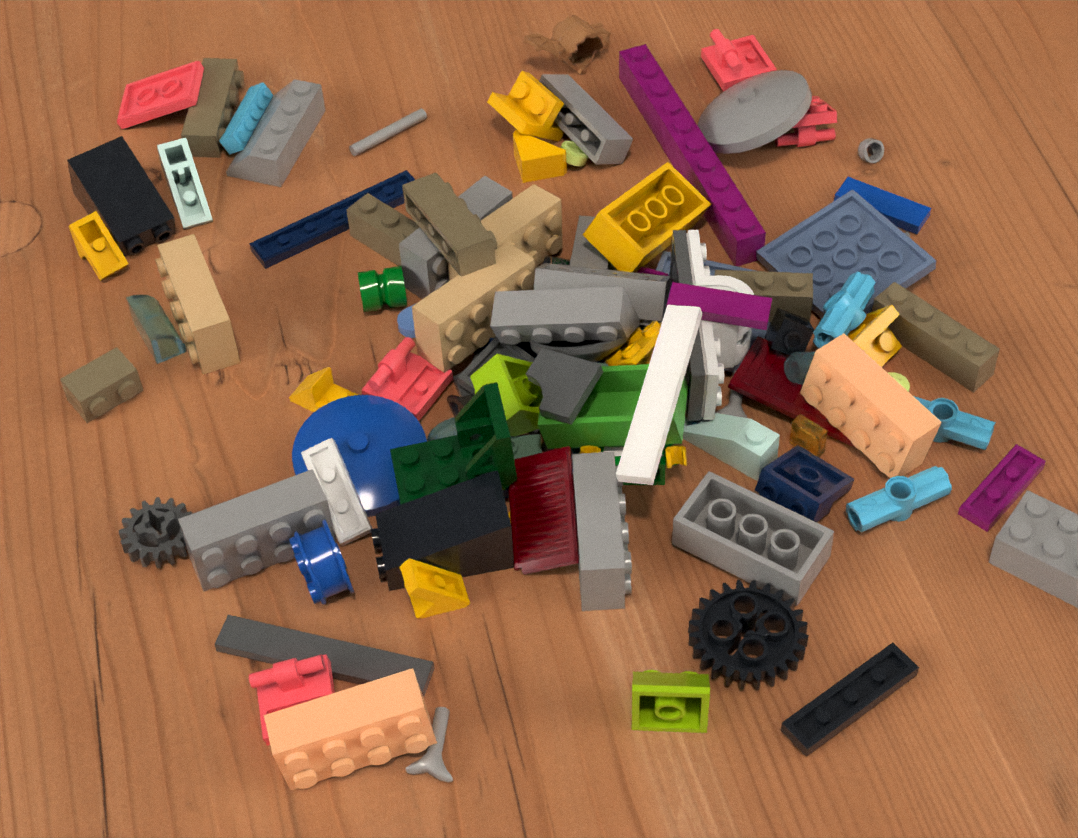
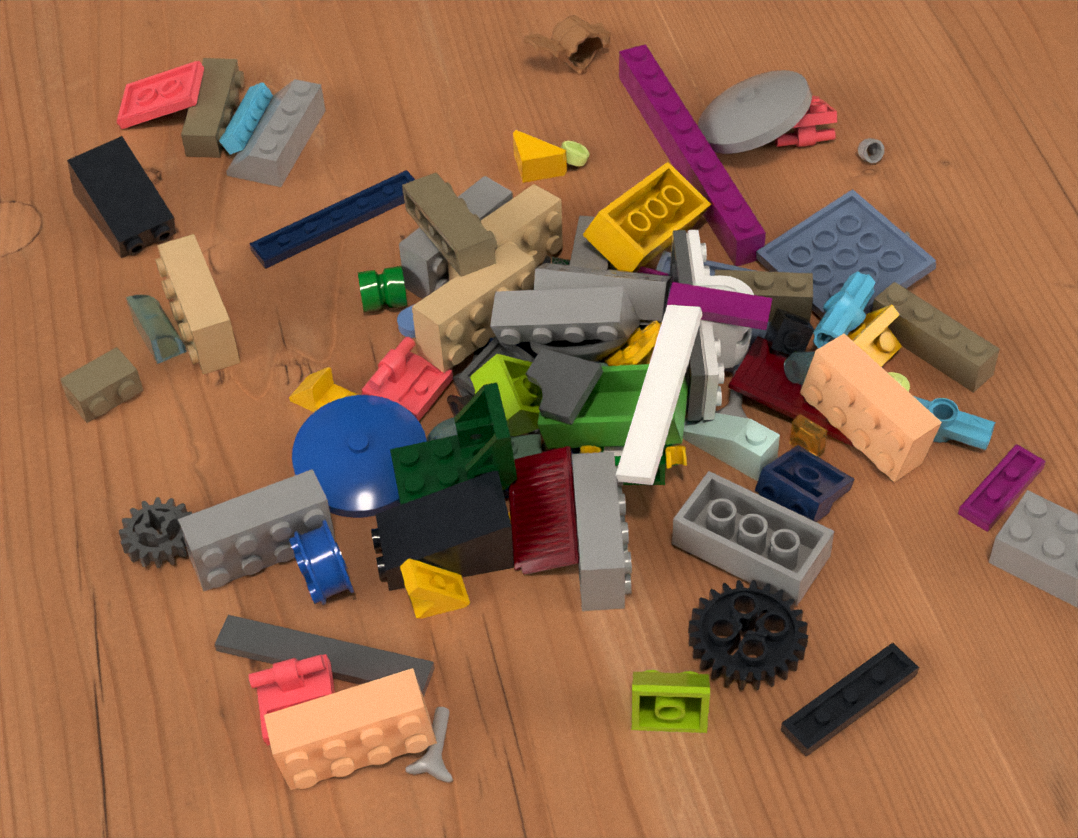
yellow slope [68,211,129,281] -> none
light aqua slope [157,138,213,229] -> none
white tile [301,438,373,546] -> none
dark tan brick [346,193,419,266] -> none
light grey bar [349,108,427,157] -> none
yellow bracket [487,71,564,141] -> none
light grey brick [539,74,633,165] -> none
coral plate [701,29,777,92] -> none
blue tile [834,177,931,234] -> none
medium azure piece [846,466,952,532] -> none

